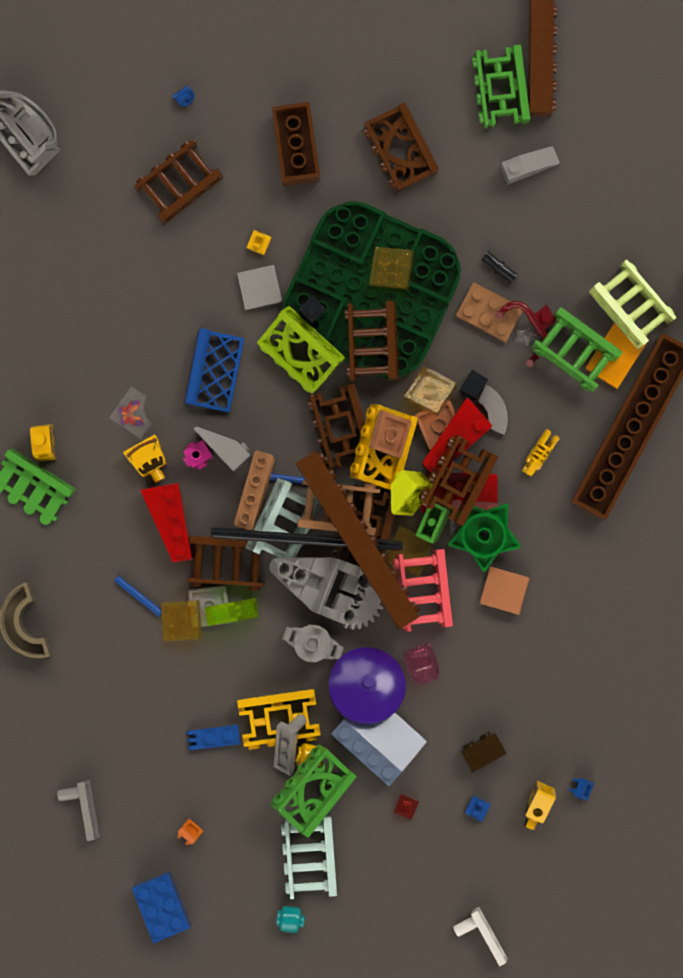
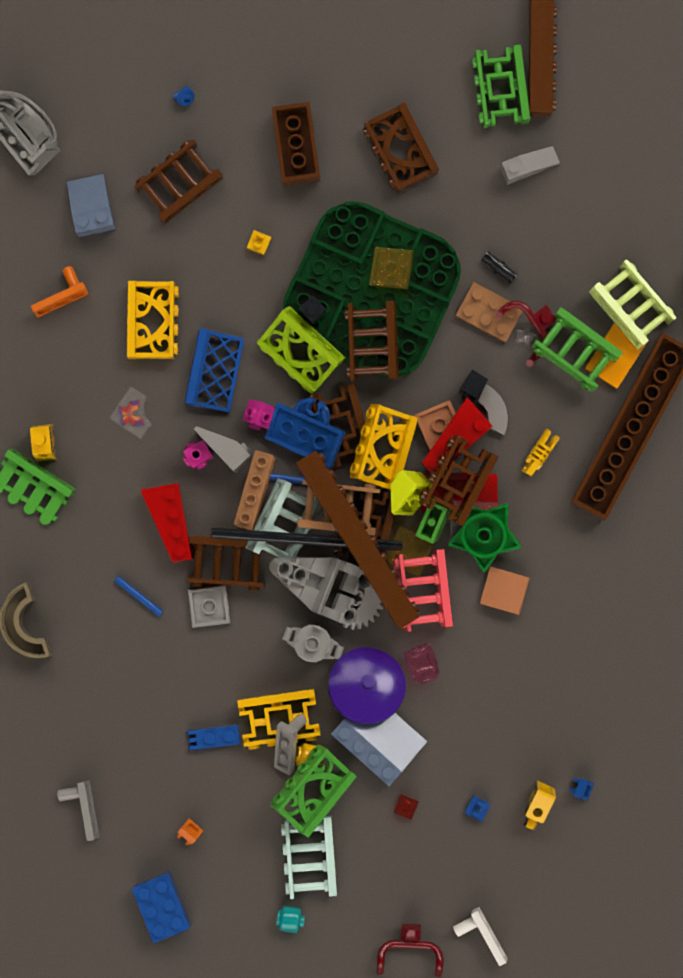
yellow torso [123,434,167,483] -> none
clear yellow plate [161,600,202,641] -> none
clear neon green brick [204,598,259,626] -> none
light grey tile [237,265,283,311] -> none
nougat plate [369,410,411,458] -> none
clear yellow plate [404,367,457,416] -> none
dark brown brick [461,731,507,772] -> none
none -> orange piece [31,266,89,318]
none -> sand blue slope [67,174,116,237]
none -> yellow fence [127,281,179,359]
none -> dark pink brick [242,399,275,430]
none -> blue plate [264,398,345,468]
none -> dark red piece [376,924,444,977]

